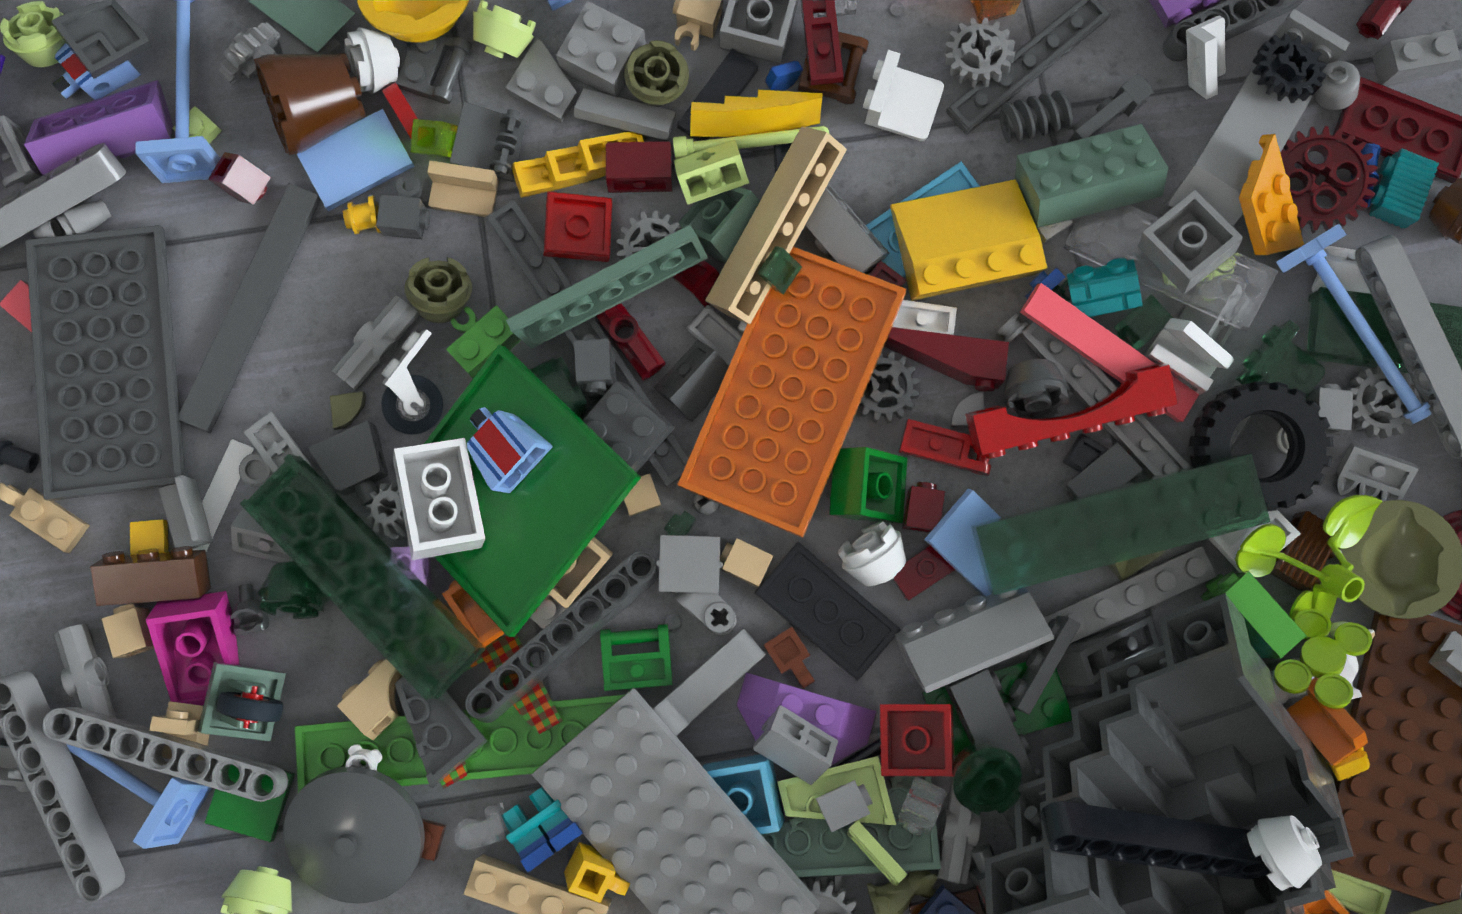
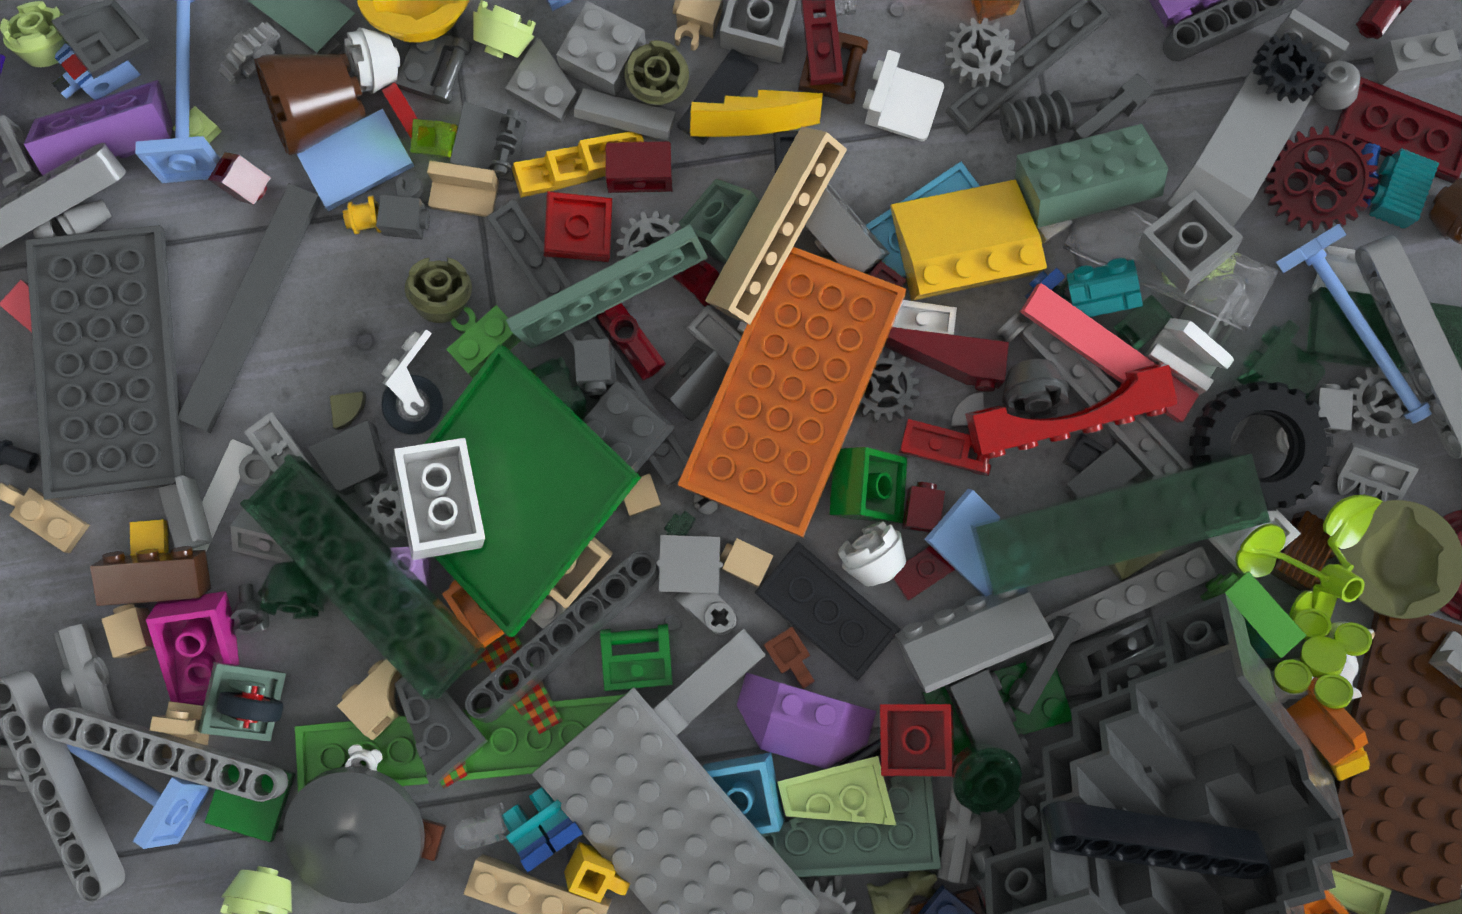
light grey piece [332,295,419,390] -> none
light blue torso [467,407,553,493] -> none
yellowish green piece [673,126,829,160] -> none
yellowish green brick [673,139,749,205] -> none
light grey hinge [753,705,838,785] -> none
clear green tile [757,246,802,294] -> none
blue tile [765,61,803,91] -> none
light grey brick [815,780,873,832] -> none
yellowish green tile [847,820,908,886] -> none
clear brick [897,776,948,837] -> none
white panel [1186,15,1226,99] -> none
light orange wing [1239,134,1304,255] -> none
white cone [1247,815,1322,891] -> none

